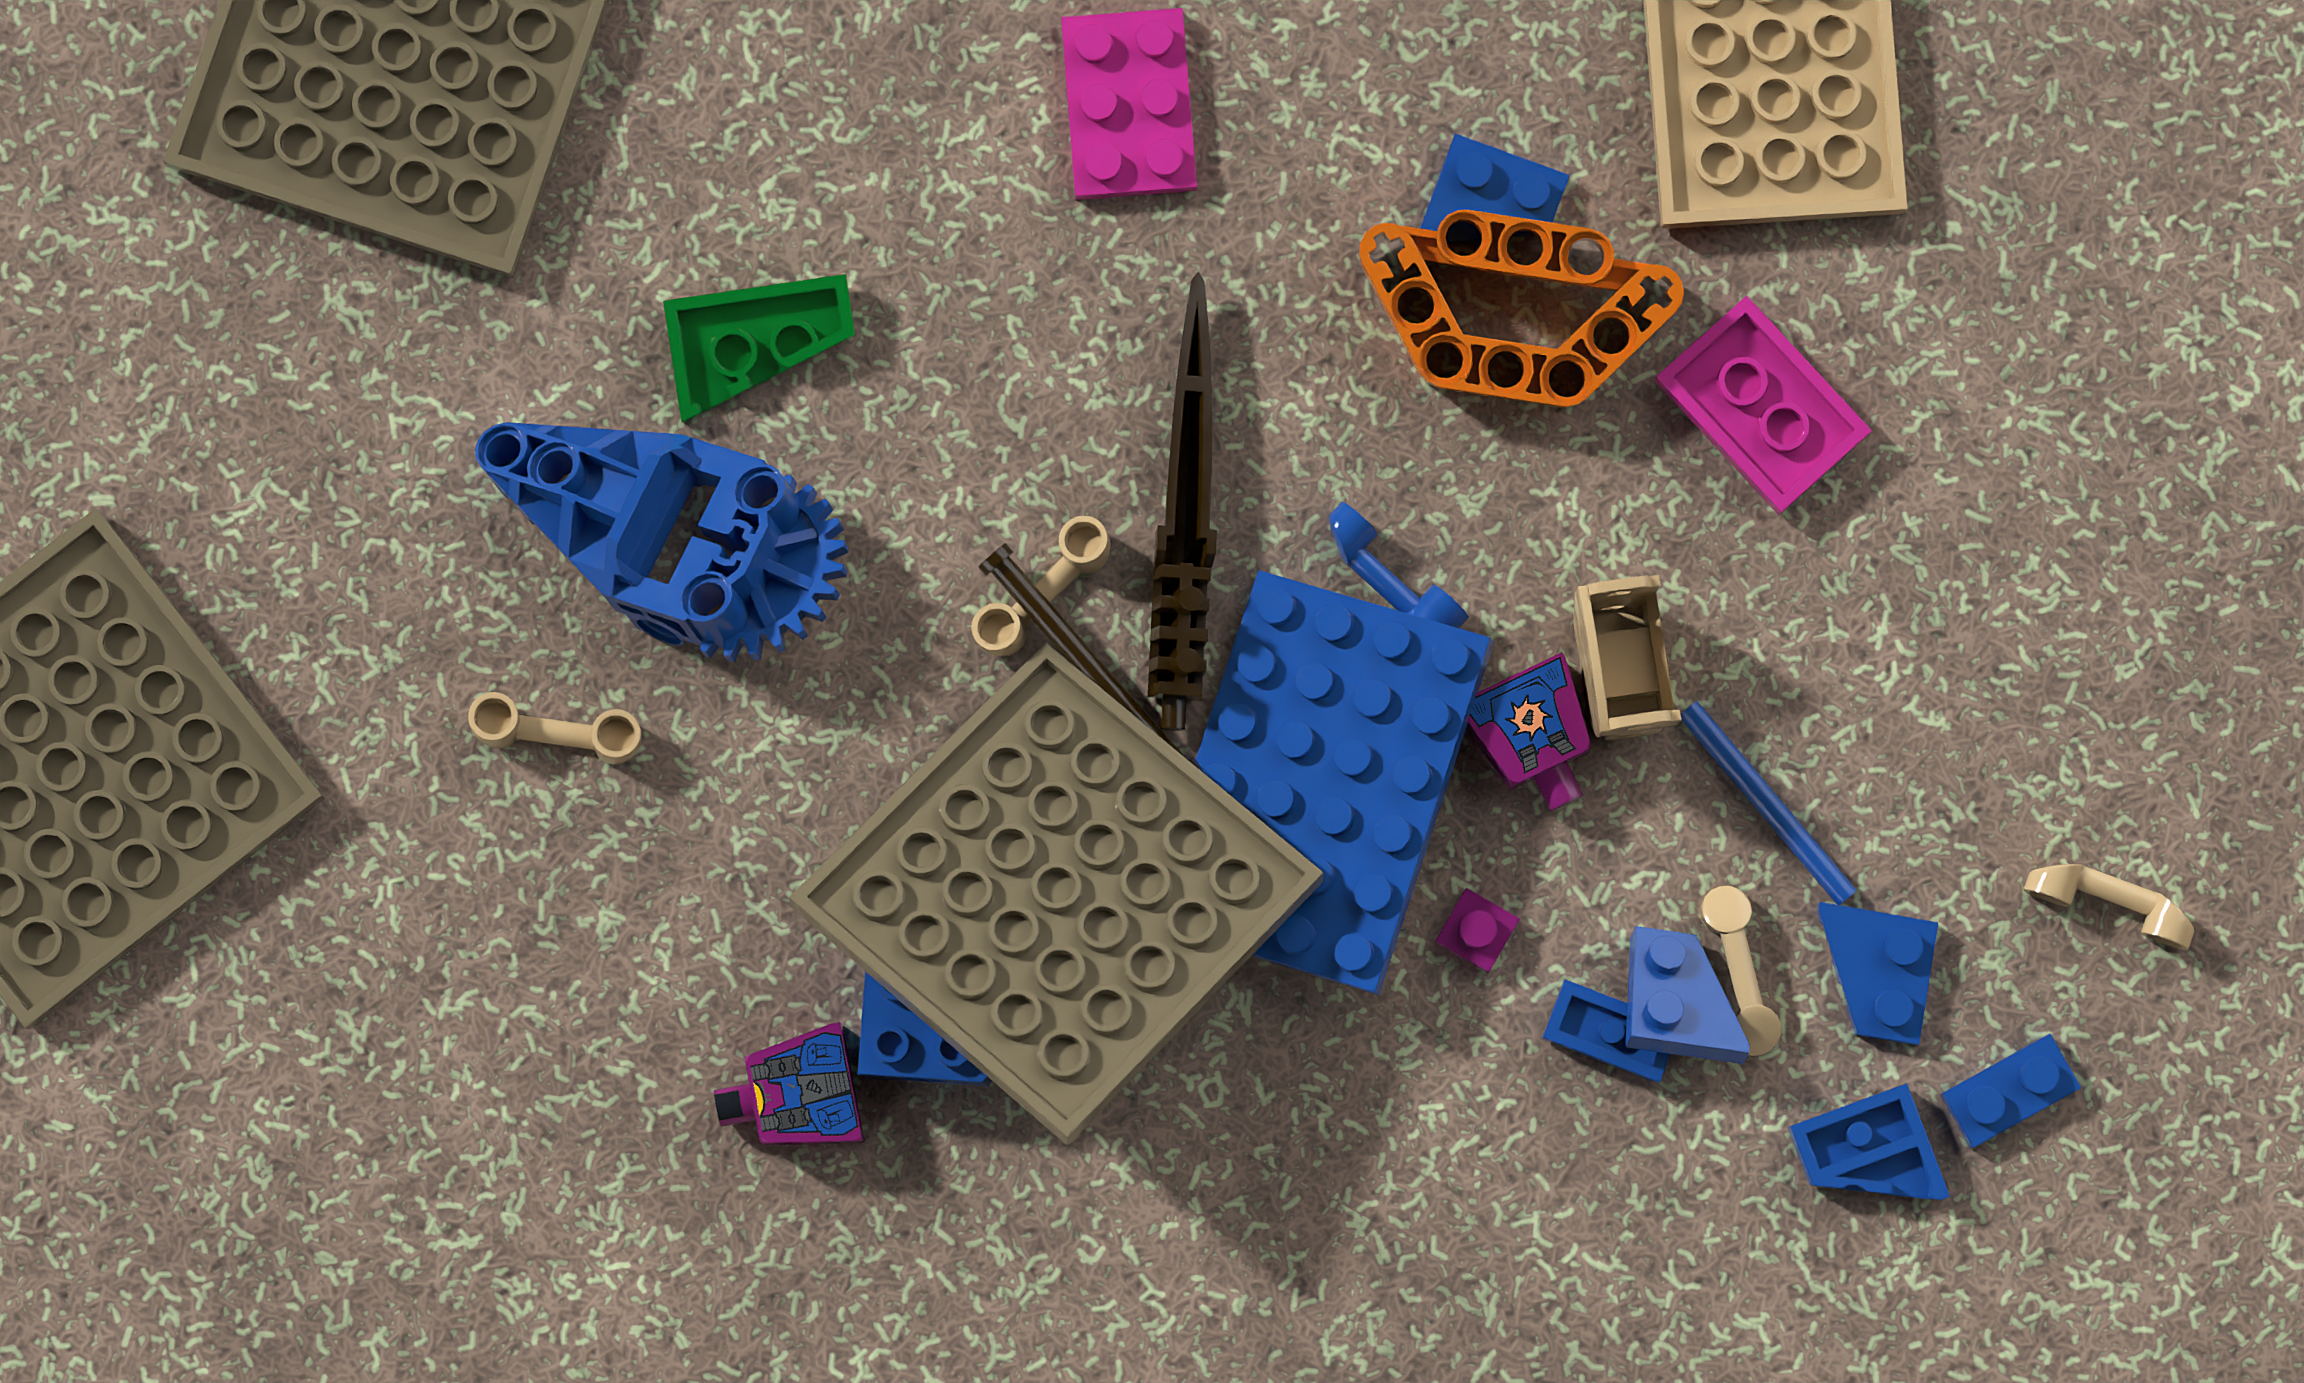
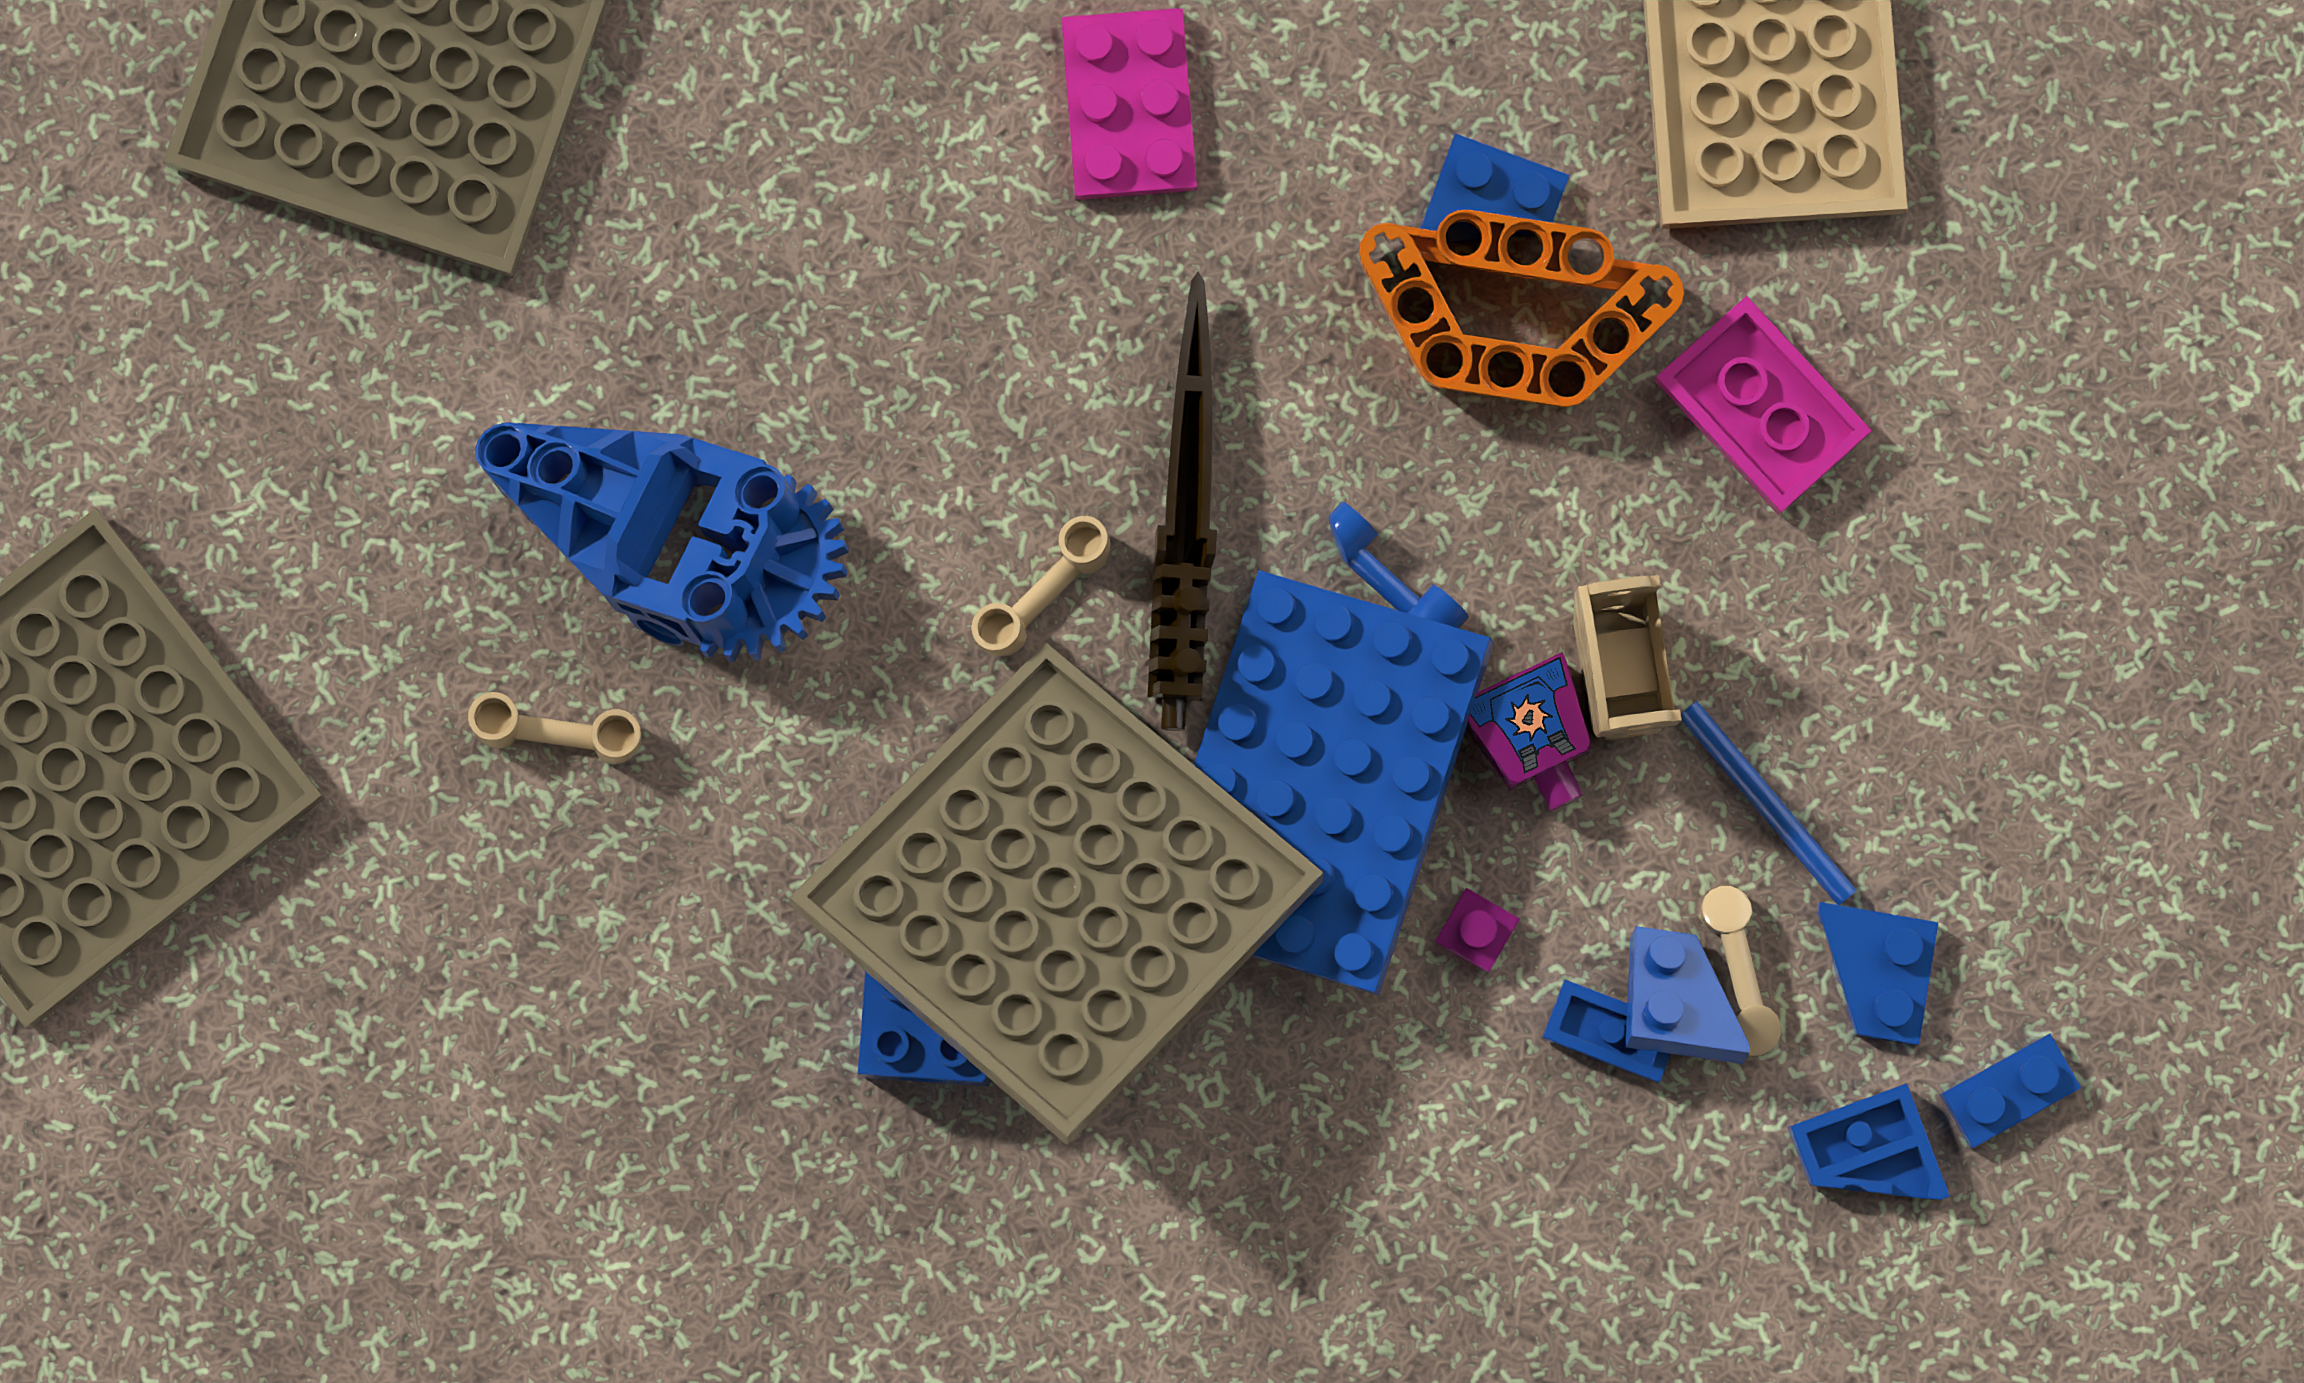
green wing [663,274,855,423] -> none
torso [714,1022,865,1145] -> none
dark brown bar [978,543,1200,769] -> none
tan bar [2023,864,2194,950] -> none

